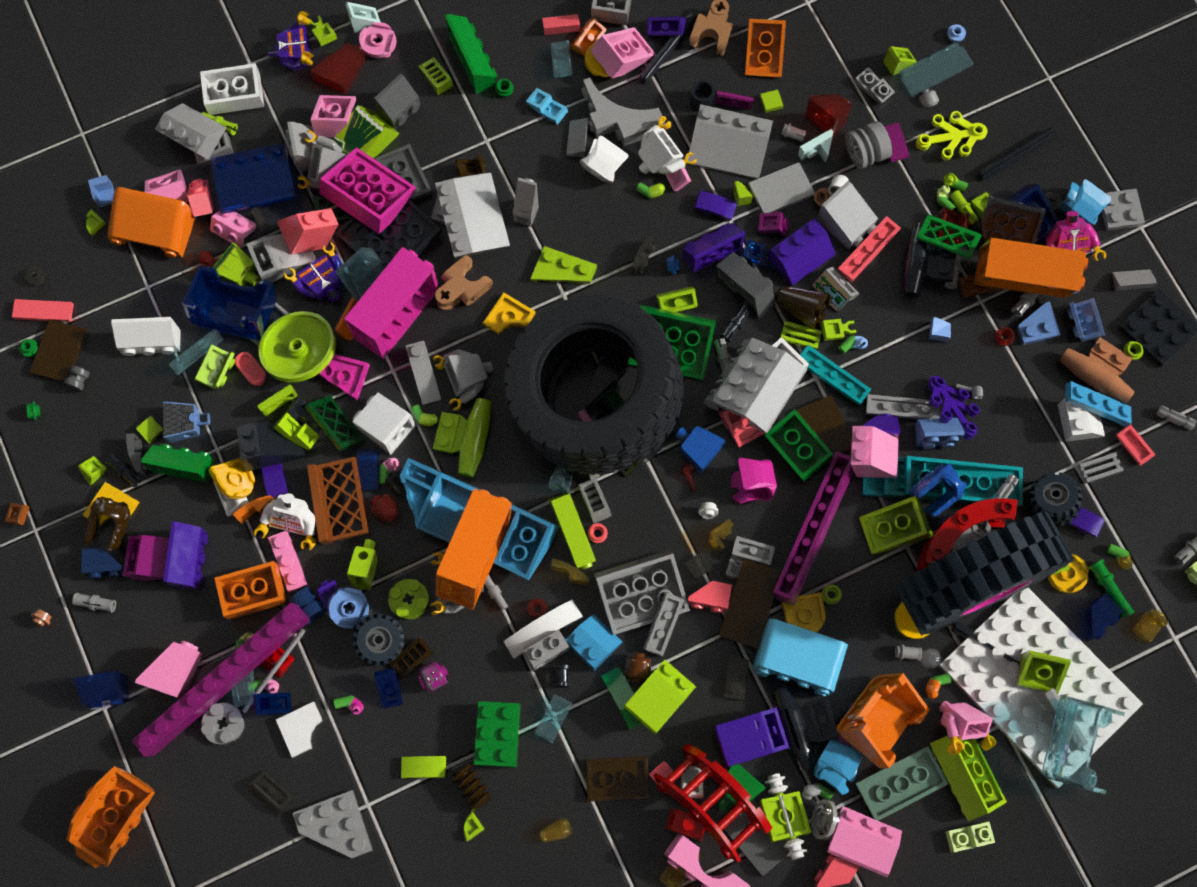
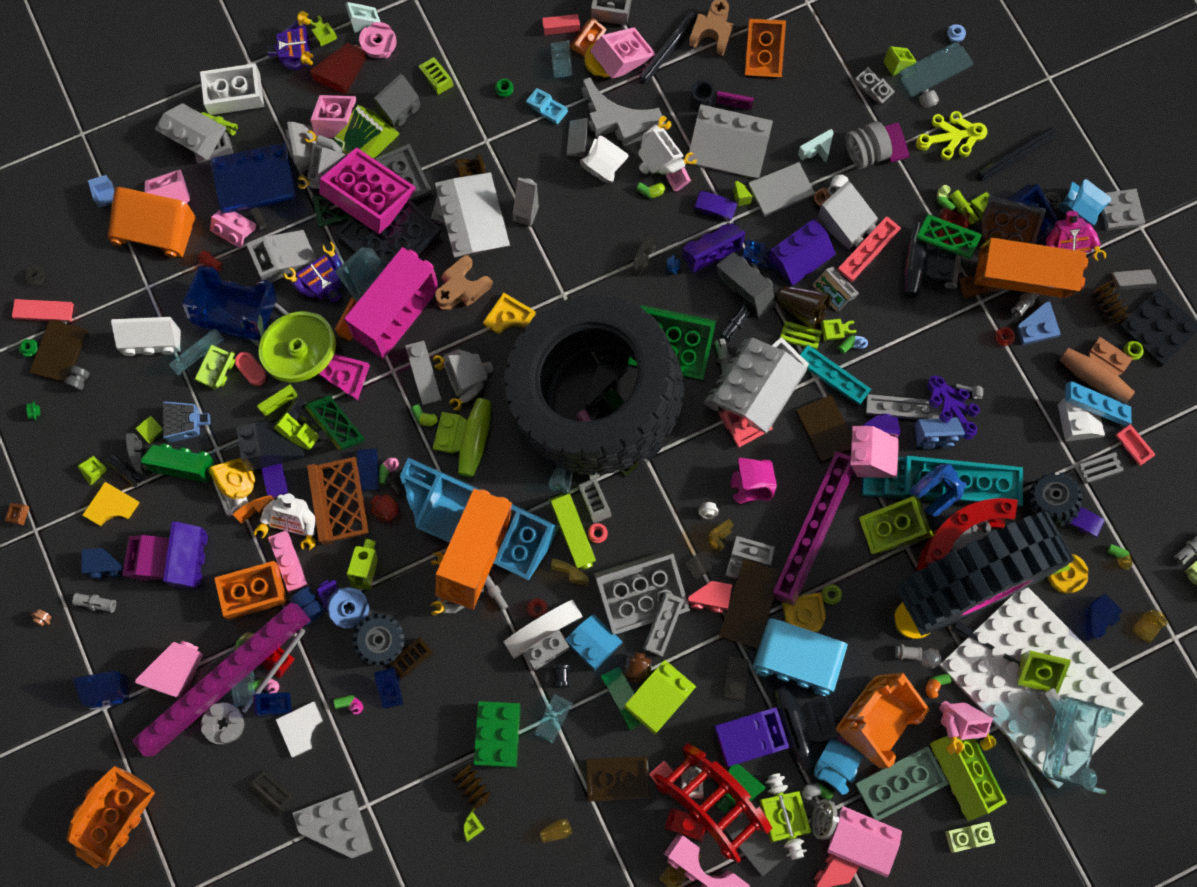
dark brown piece [84,496,131,551] -> none
lime tile [86,209,106,236] -> none
coral slope [187,179,214,217] -> none
lime torso [211,242,261,289] -> none
coral slope [277,208,338,255] -> none
white slope [352,393,416,455] -> none
lime plate [388,579,429,620] -> none
lime slope [401,756,446,778] -> none
magenta head [417,661,449,692] -> none
green slope [445,14,498,94] -> none
lime wing [530,246,597,284] -> none
dark purple slope [647,16,686,36] -> none
lime slope [656,287,698,312] -> none
blue torso [675,426,725,474] -> none
clear red hand [681,463,696,491] -> none
magenta bracket [758,212,789,236] -> none
lime tile [760,90,783,113] -> none
green brick [764,409,834,482] -> none
light grey pin [781,123,806,142] -> none
clear red slope [805,94,852,138] -> none
light blue slope [929,317,951,342] -> none
arm [944,173,968,192] -> none
light grey axle [993,474,1019,499] -> none
medium blue bracket [1067,298,1105,342] -> none
green pin [1087,559,1134,618] -> none
light grey axle [1157,406,1196,430] -> none
none -> dark brown piece [1092,281,1132,324]

